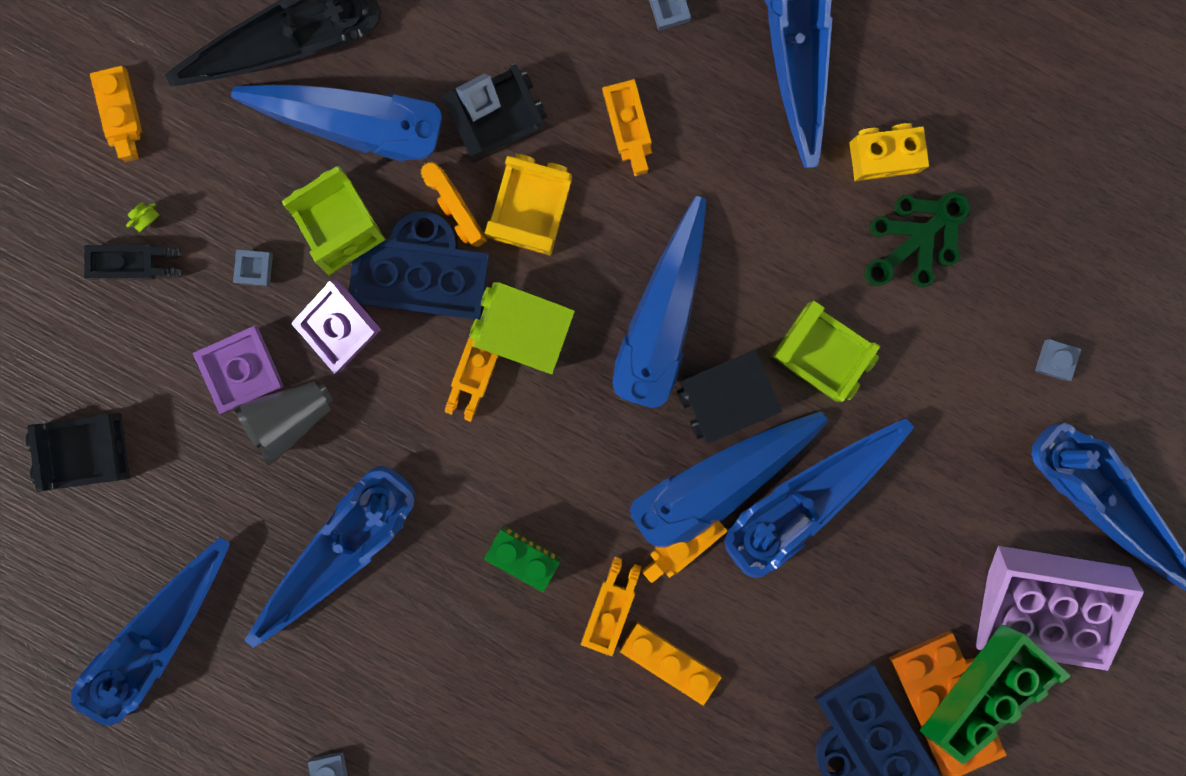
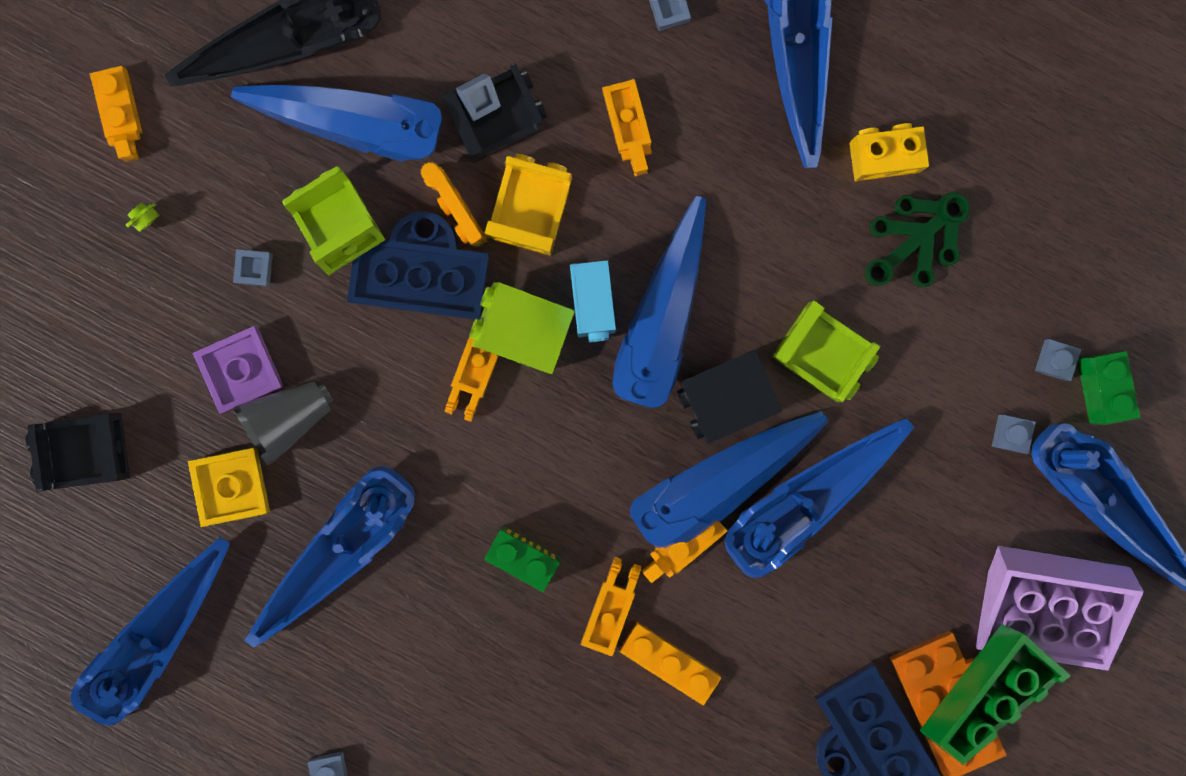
black hinge [84,245,182,280] -> none
plate [291,279,381,374] -> none
none -> yellow plate [188,447,270,527]
none -> medium azure piece [570,260,616,342]
none -> sand blue plate [992,415,1036,454]
none -> green brick [1077,351,1140,424]

